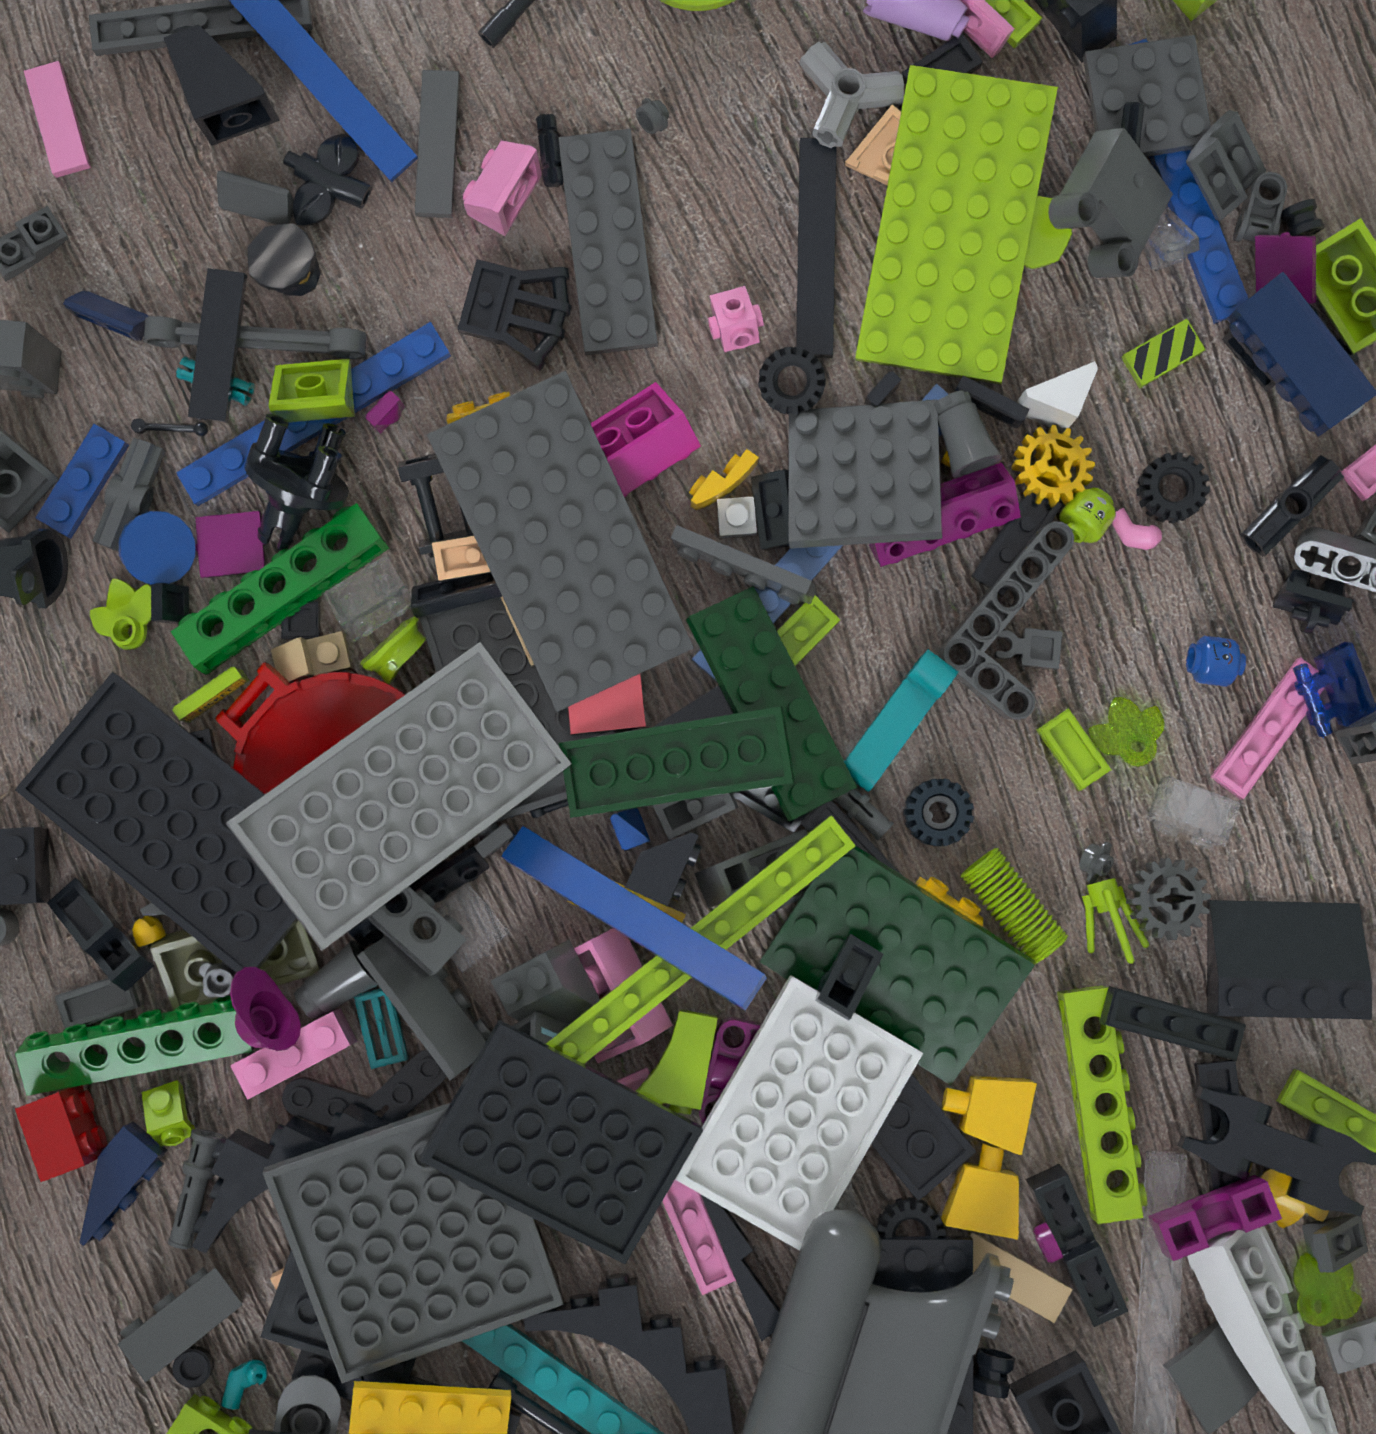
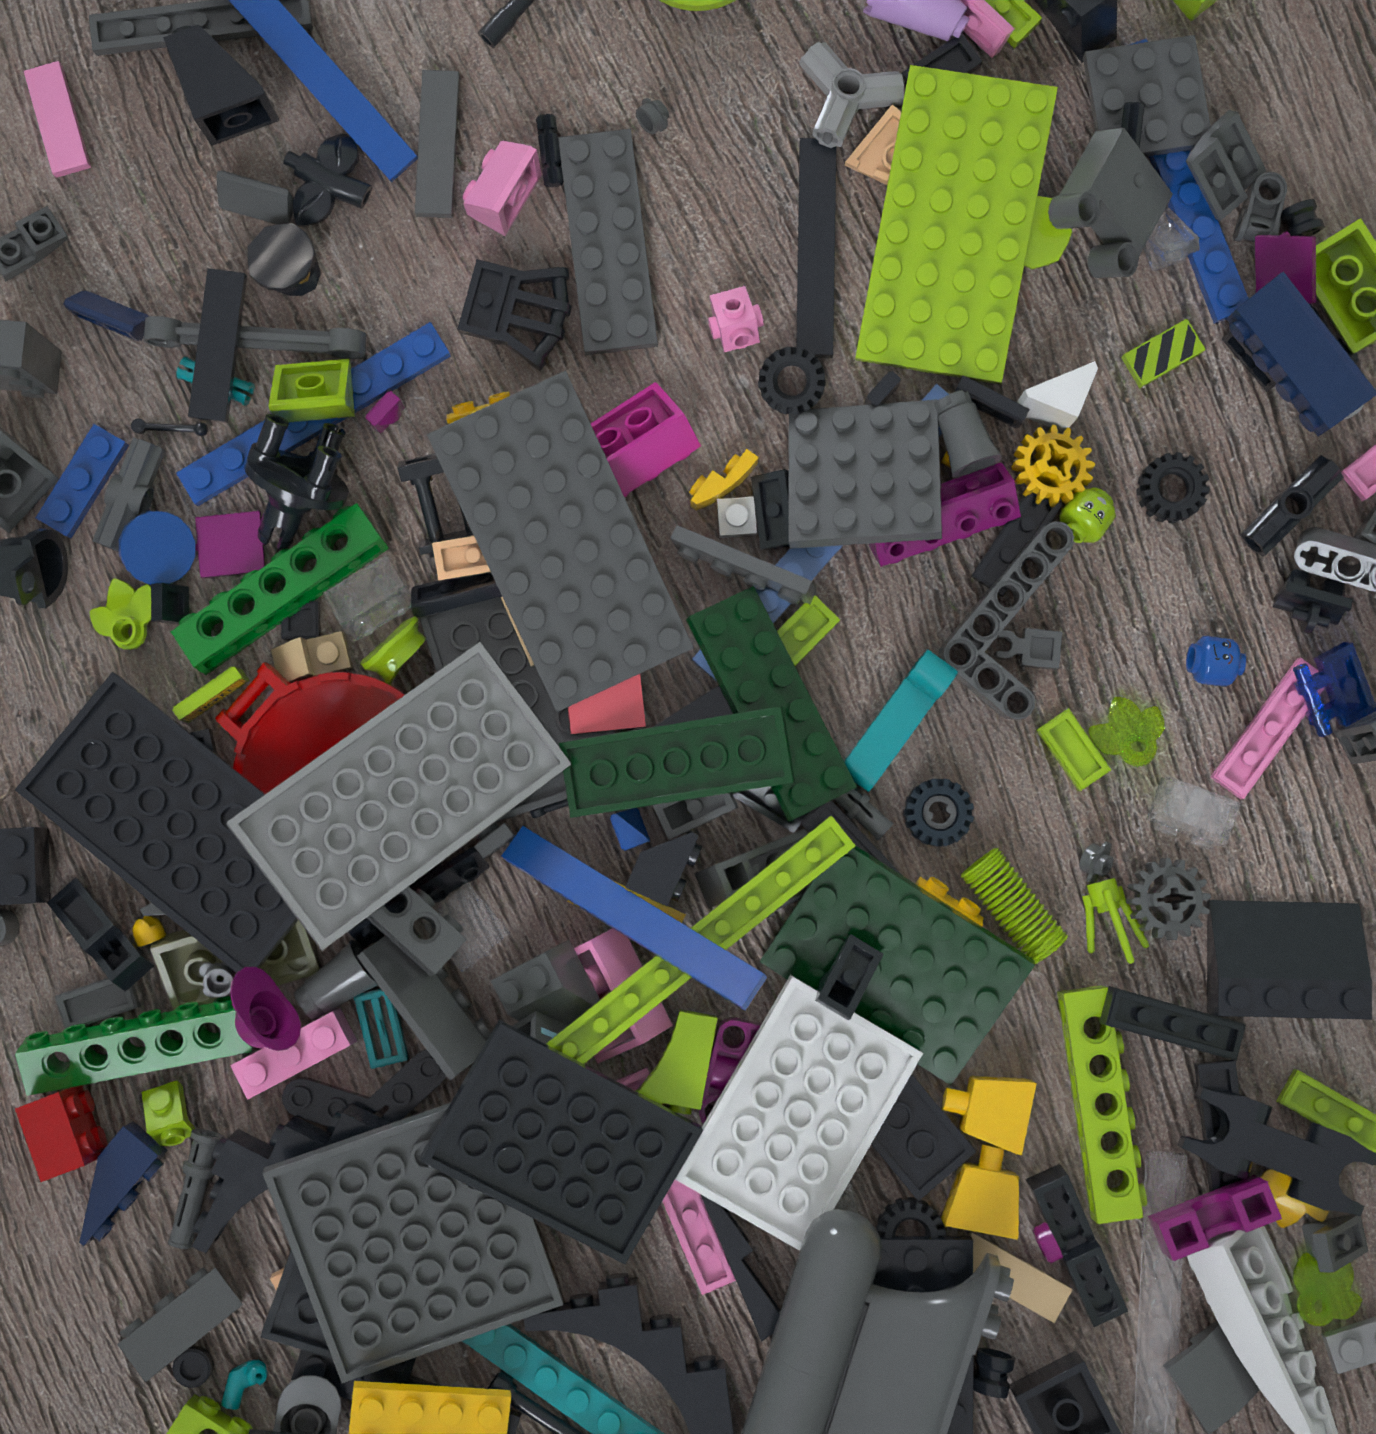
bright pink arm [1112,508,1162,550] -> none

